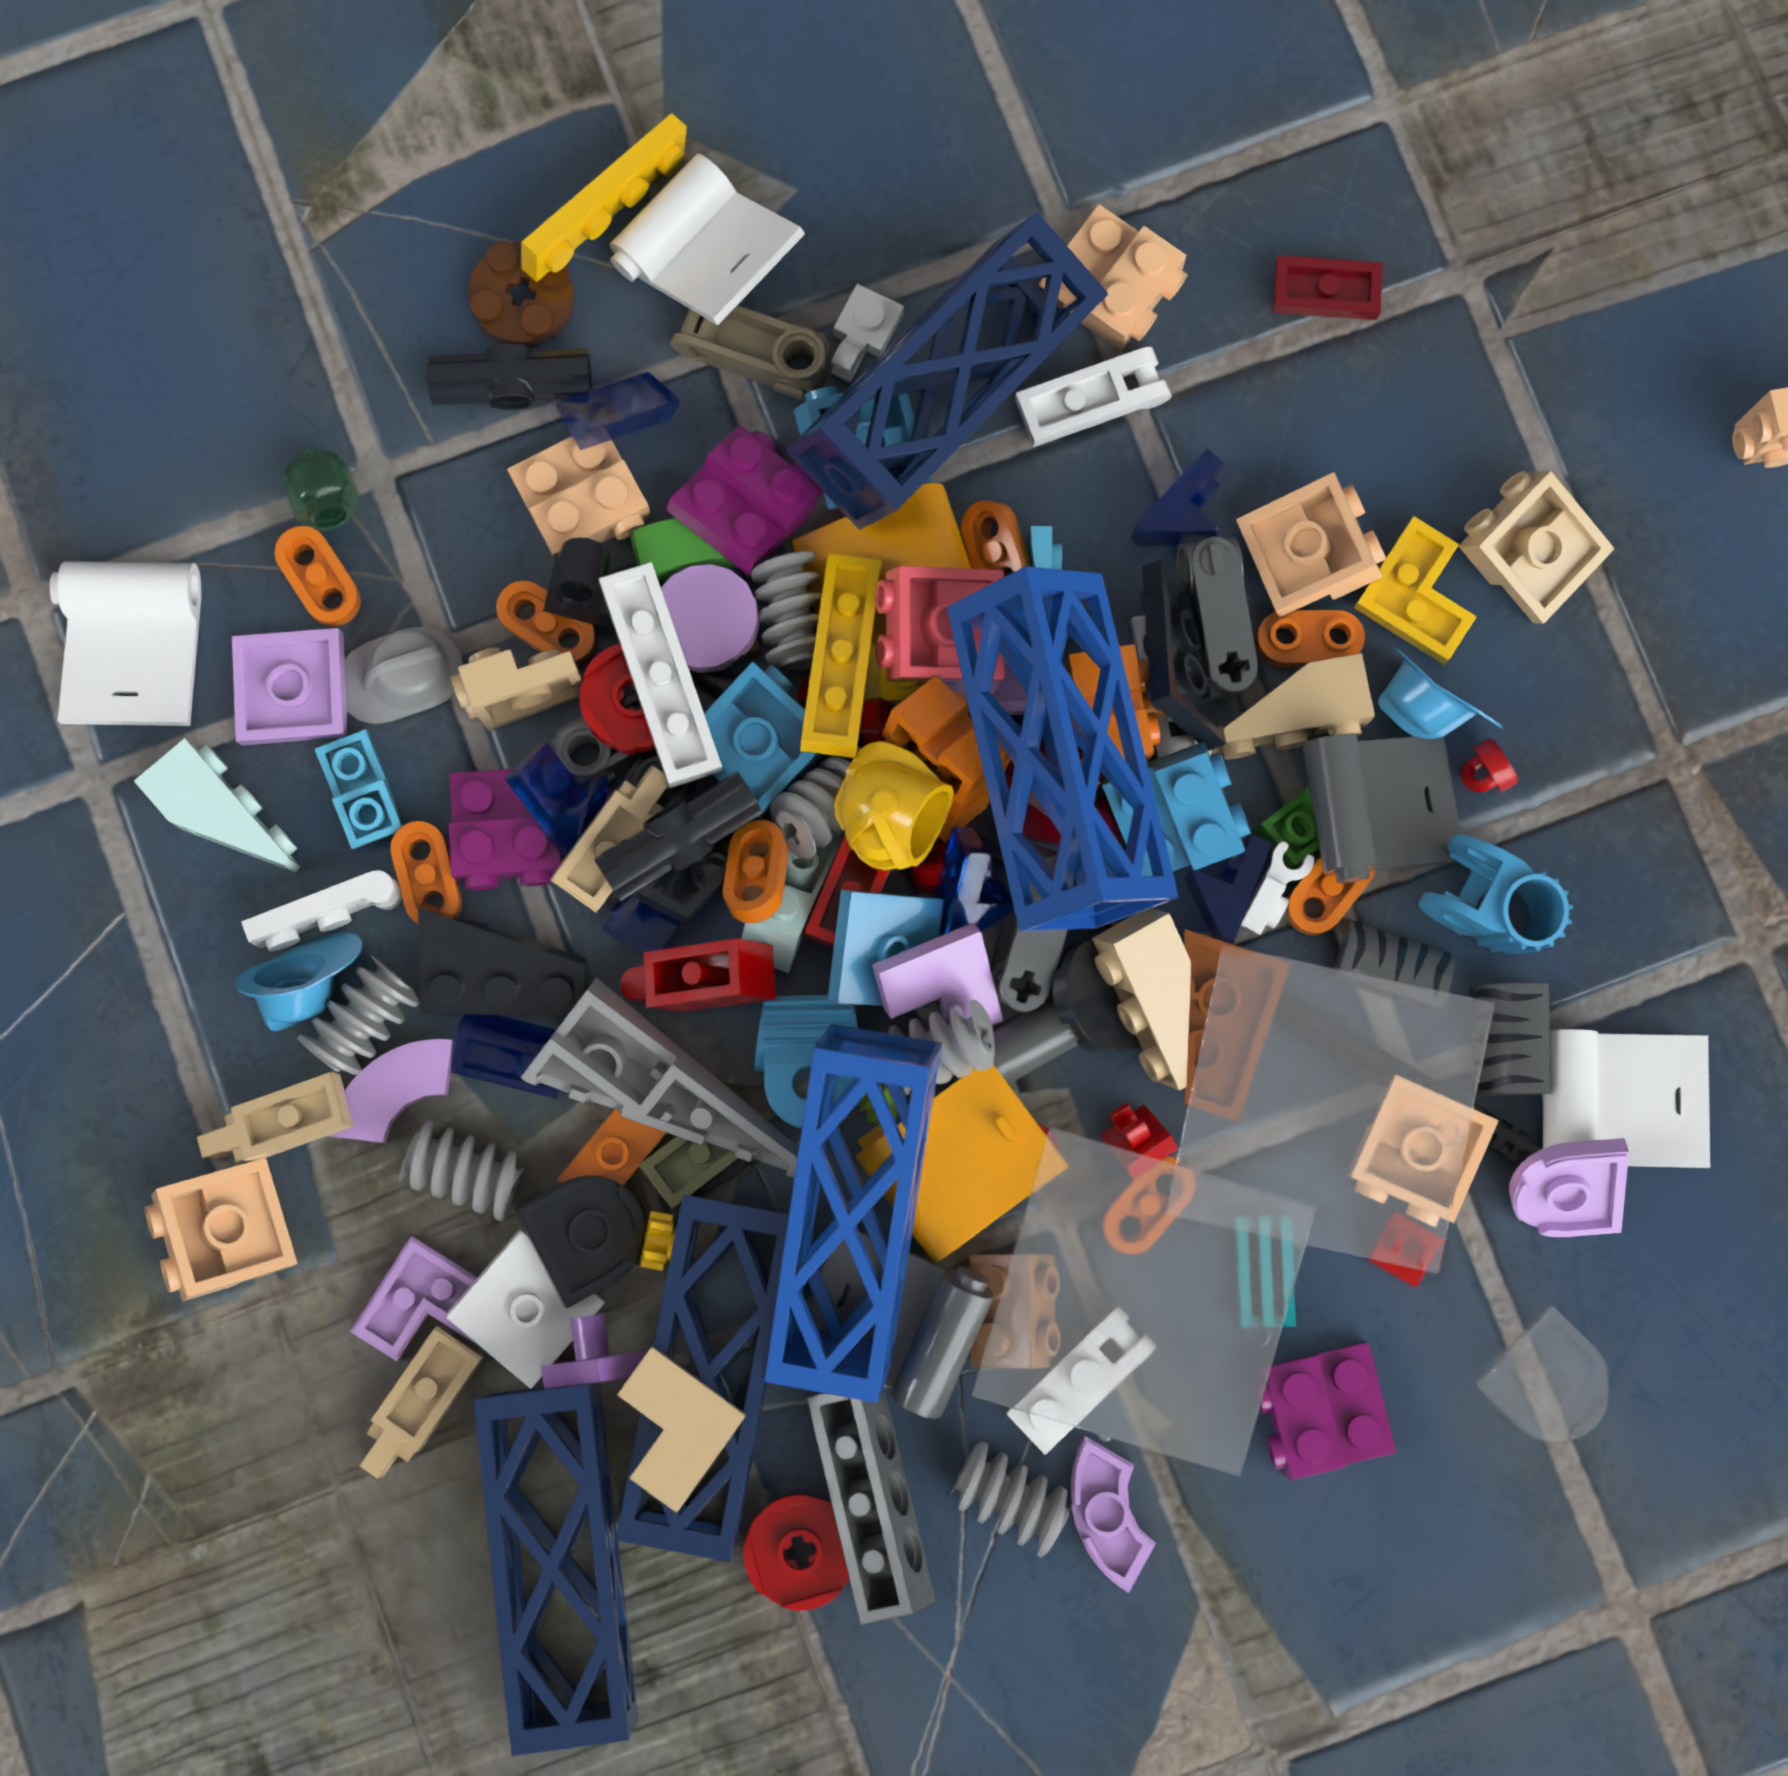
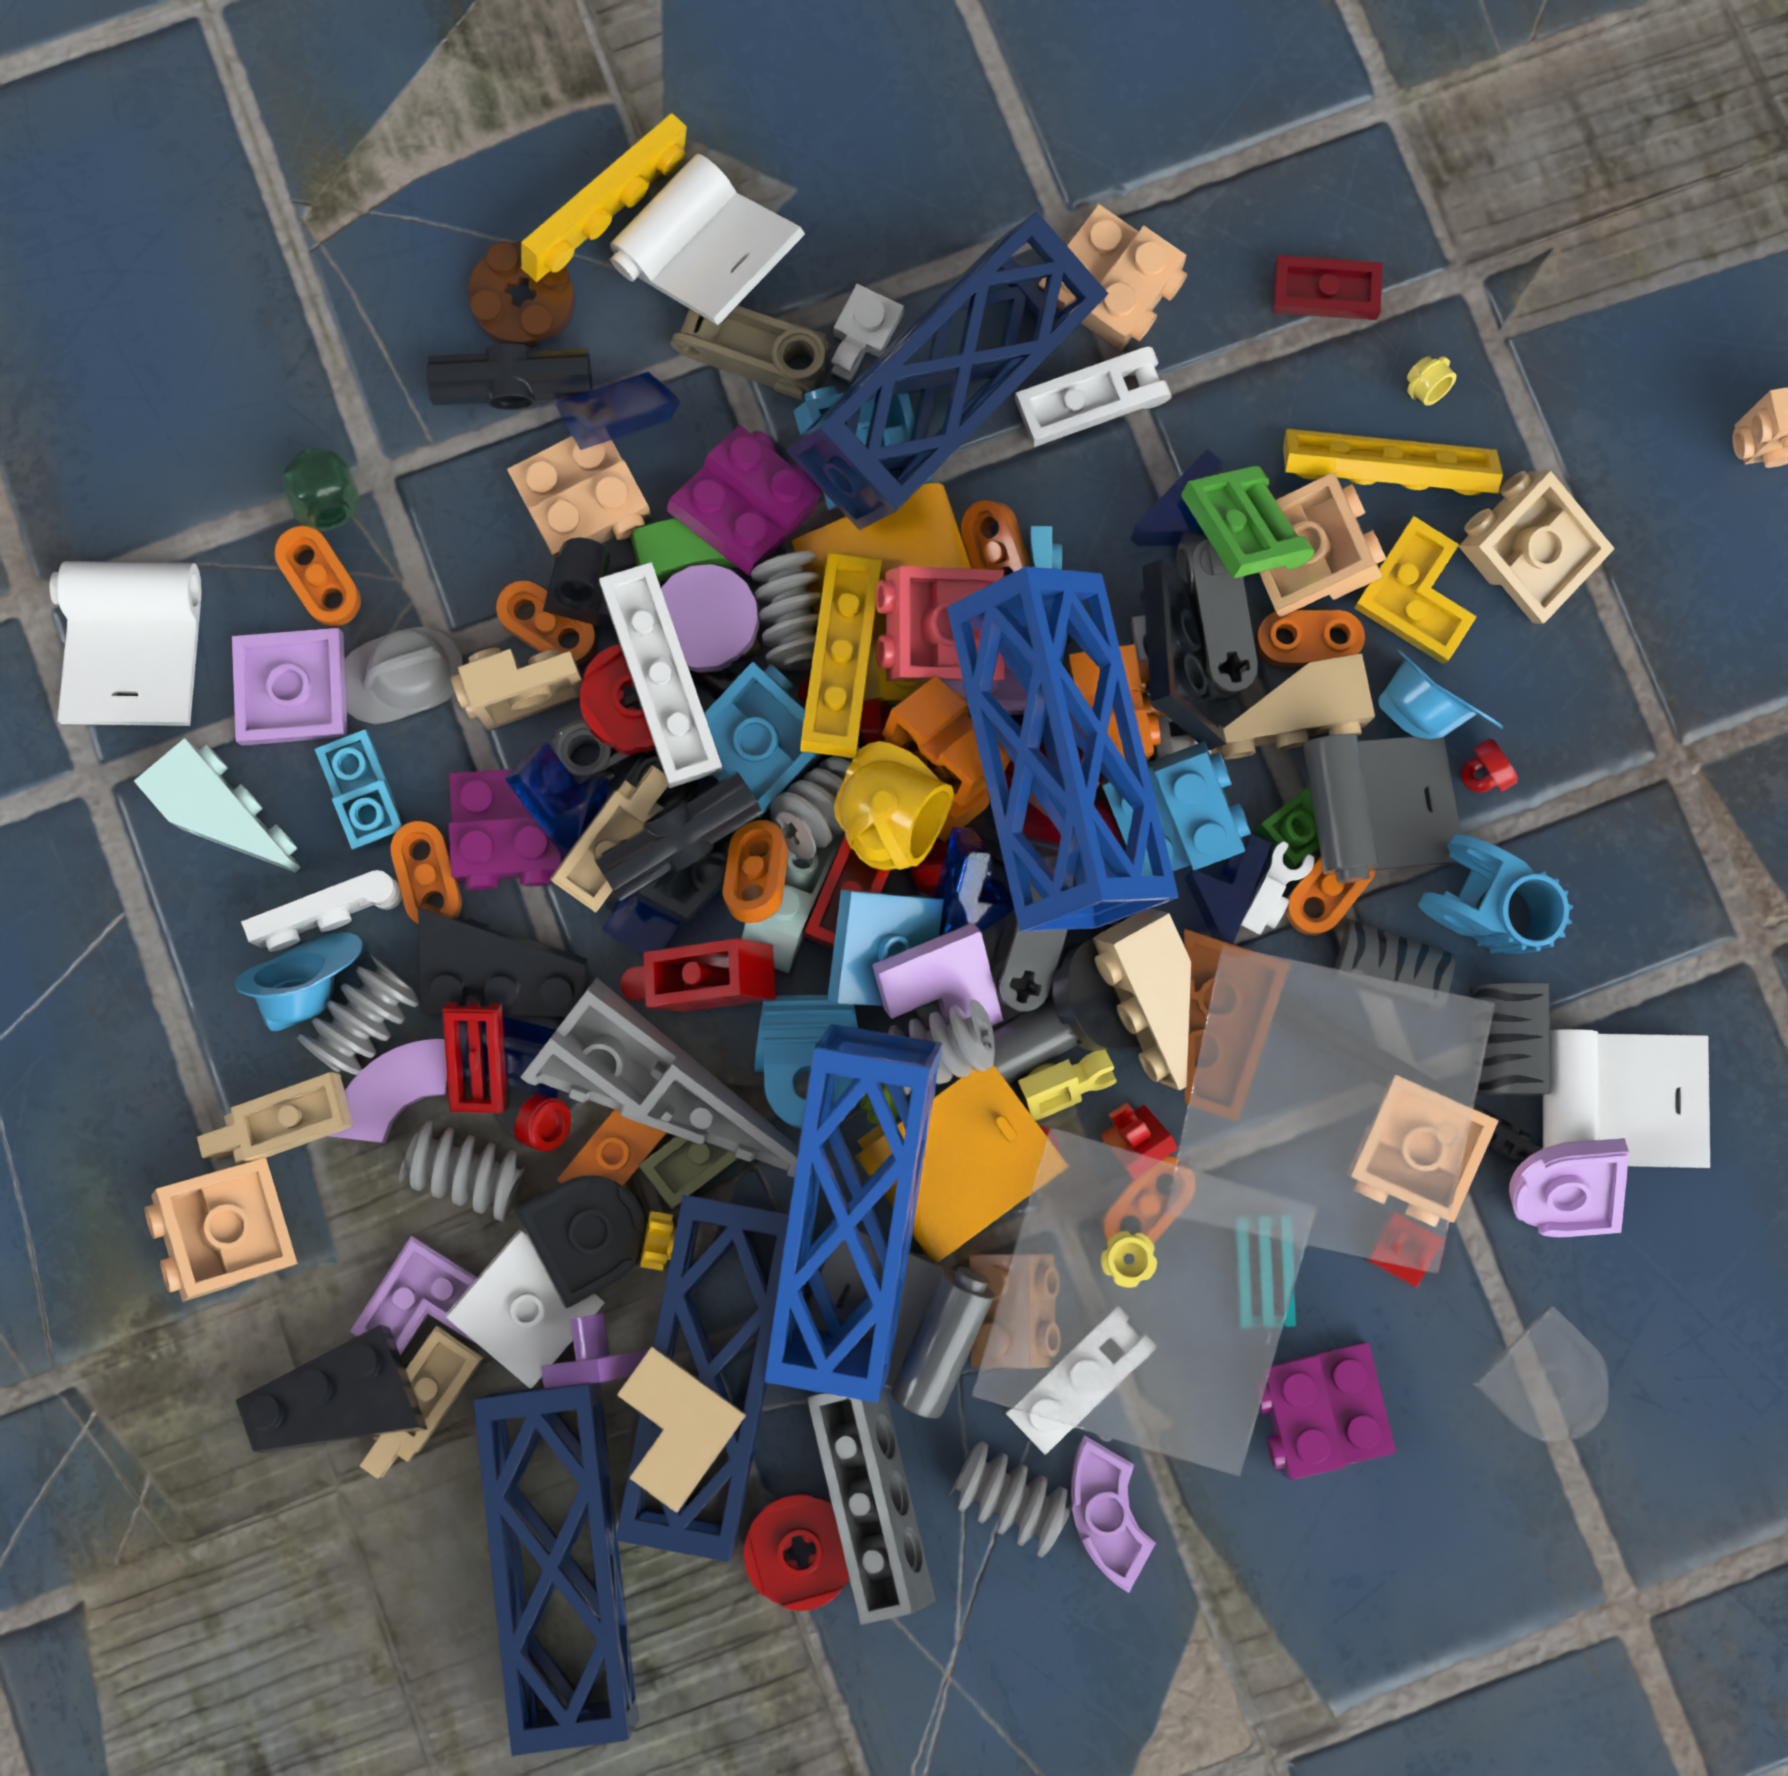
none -> black wing [235,1325,428,1453]
none -> red tile [442,1002,508,1113]
none -> red tile [514,1094,571,1152]
none -> light yellow plate [1018,1050,1117,1121]
none -> light yellow plate [1101,1231,1157,1287]
none -> bright green plate [1181,466,1314,579]
none -> yellow plate [1283,429,1503,495]
none -> light yellow plate [1407,356,1457,406]

